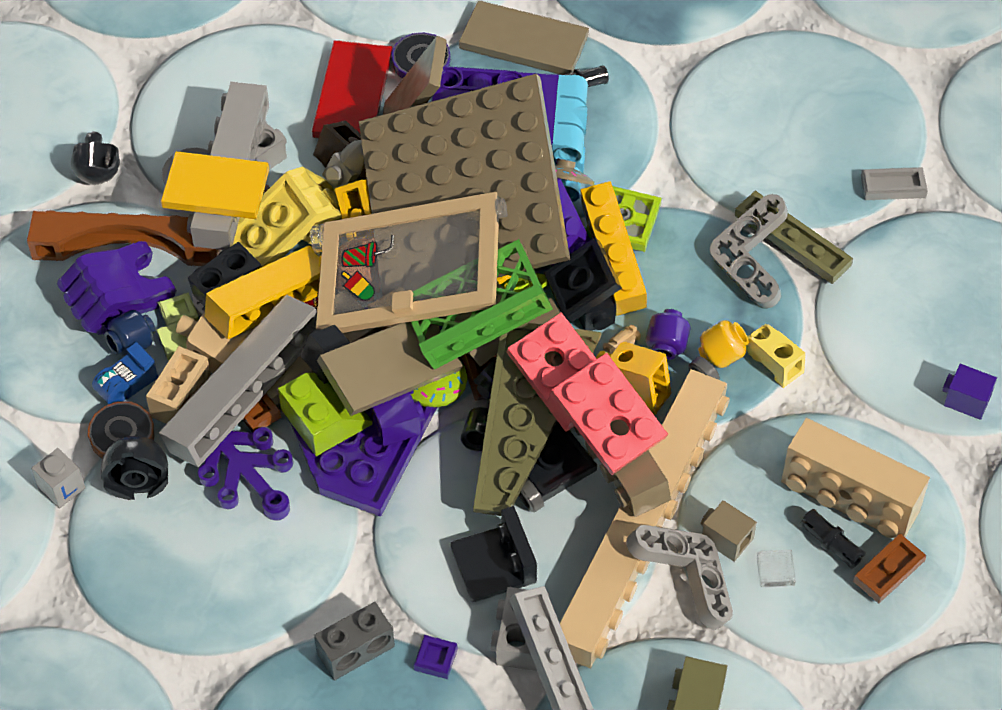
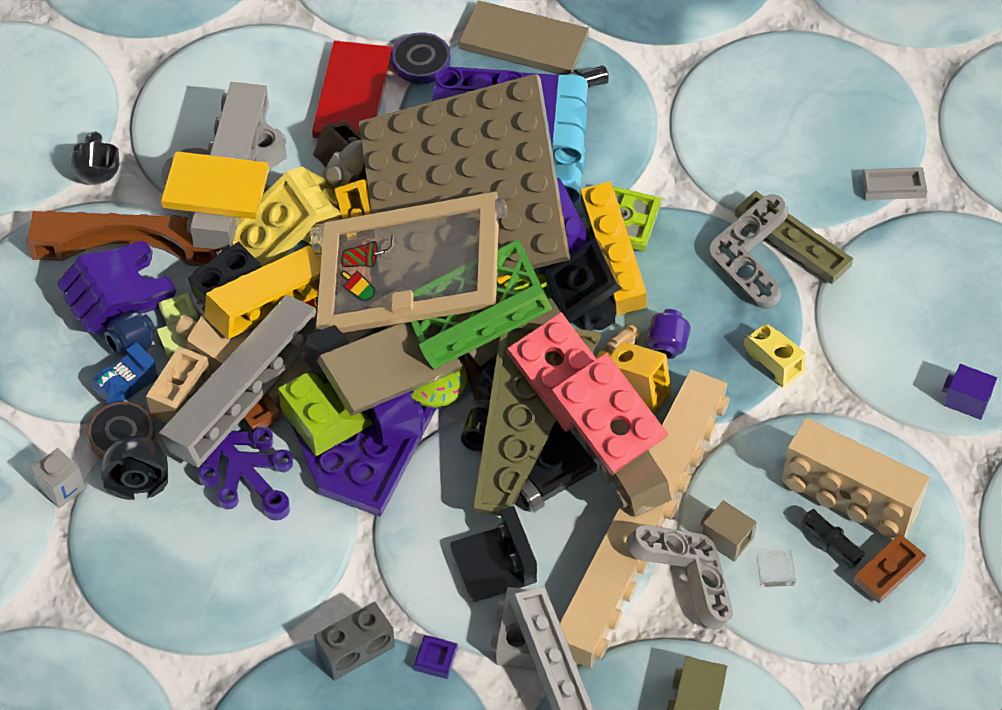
dark tan tile [382,36,447,115] -> none
dark tan dish [555,158,594,186] -> none
dark grey tile [688,356,720,380] -> none
yellow head [698,320,749,368] -> none

